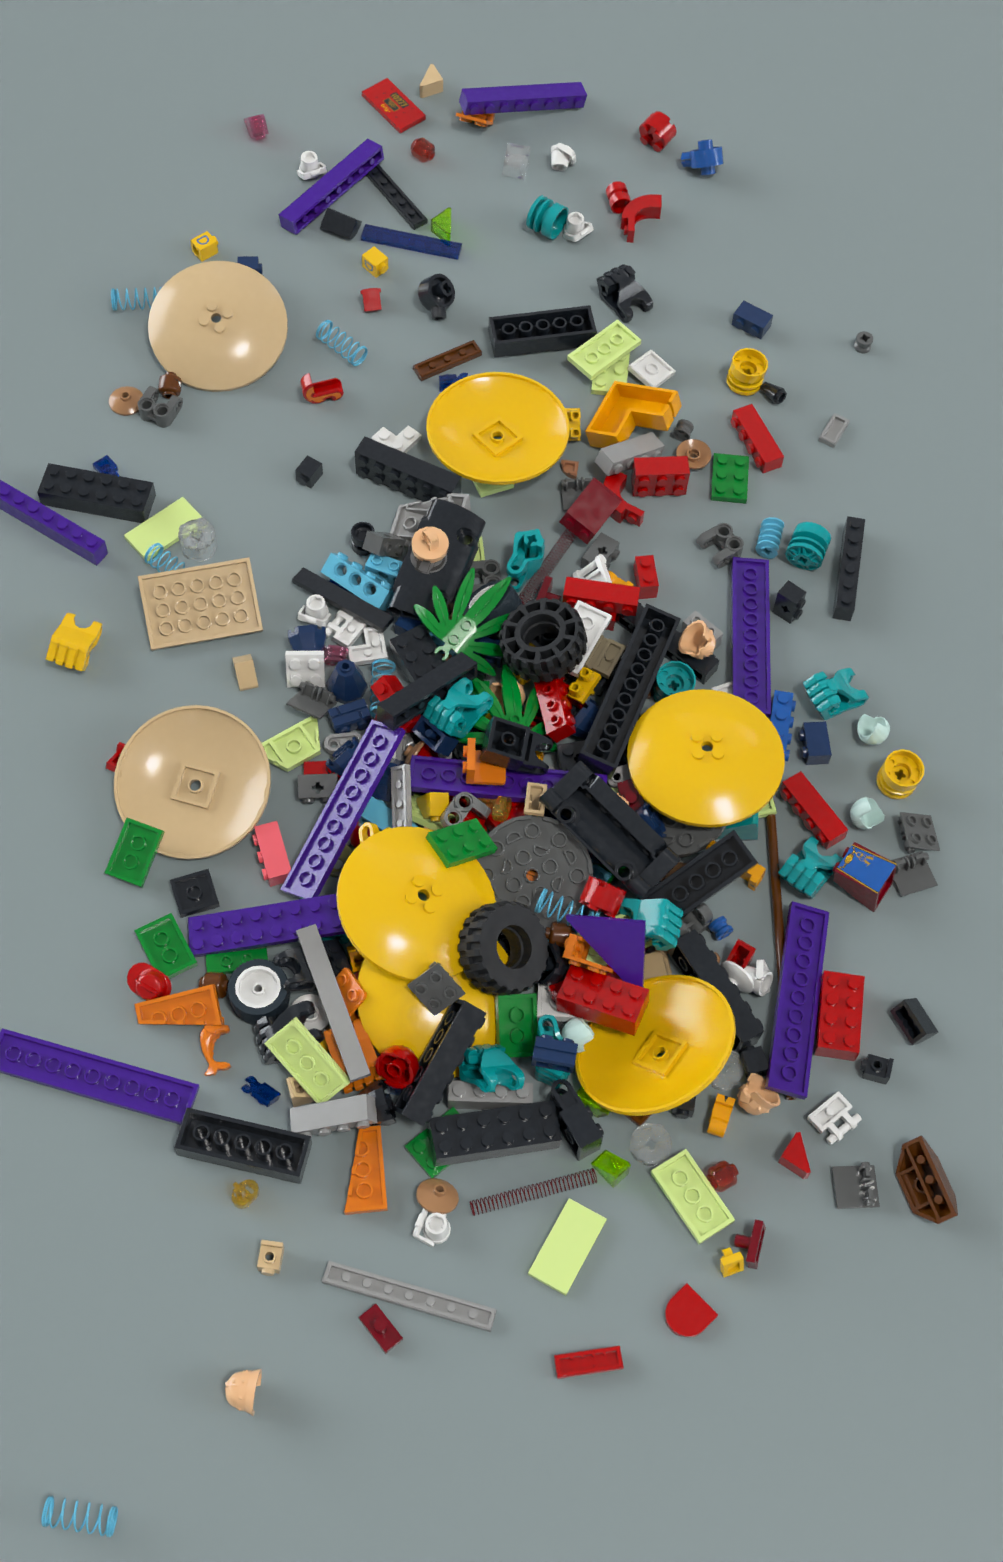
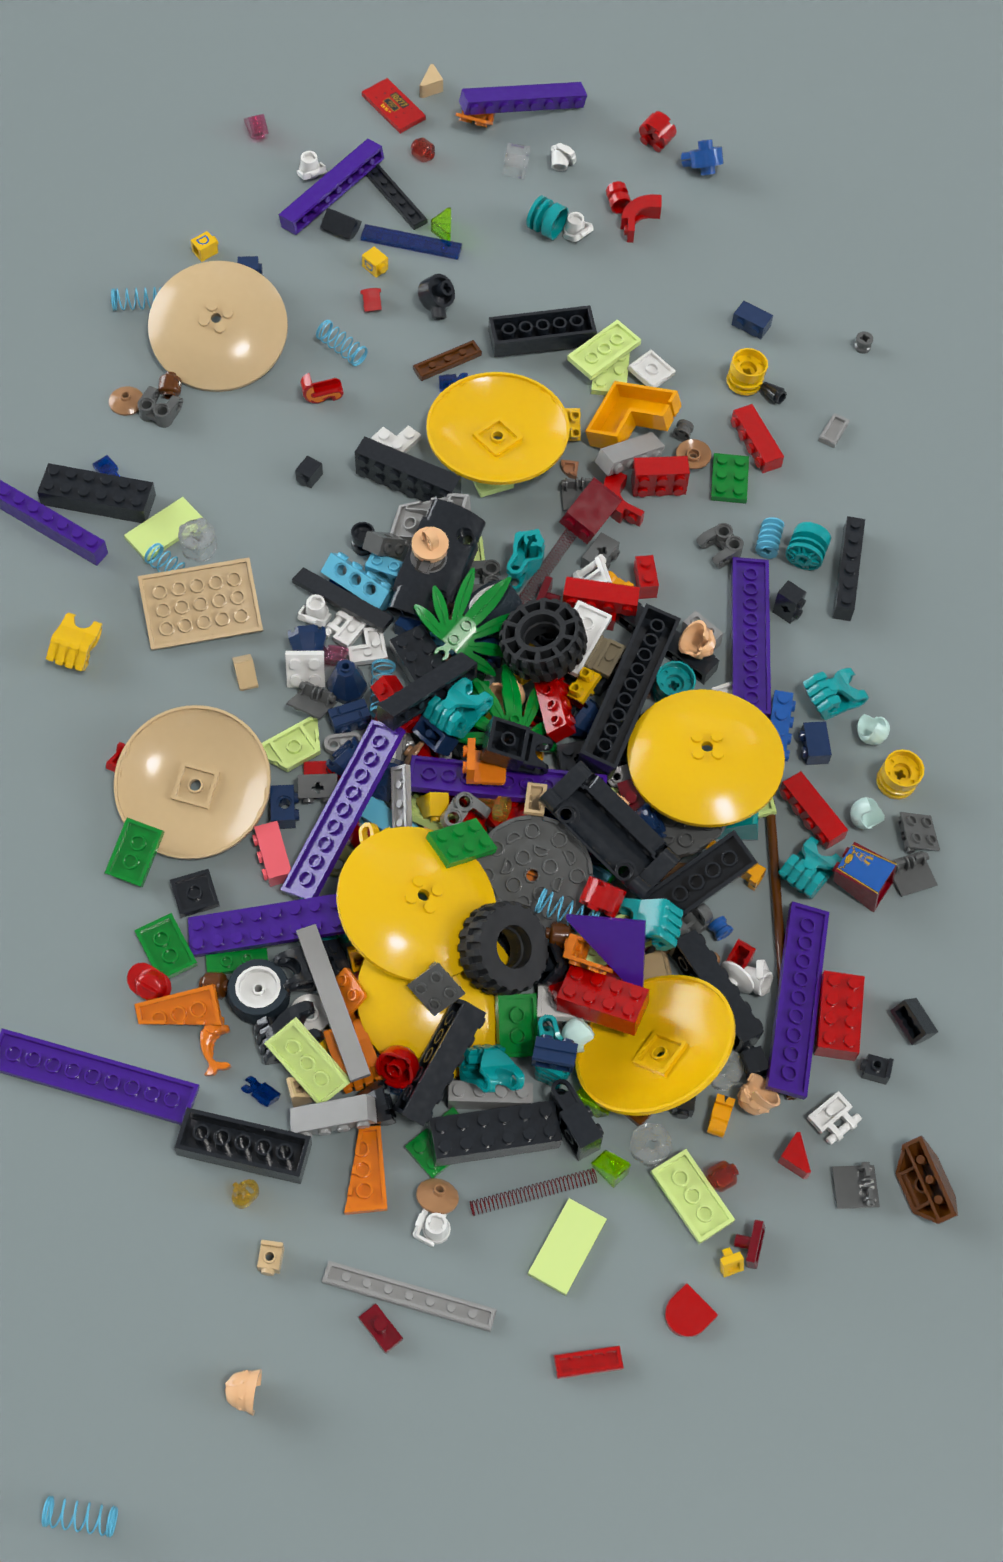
black piece [597,264,653,323] -> none
none -> dark blue brick [270,784,299,829]

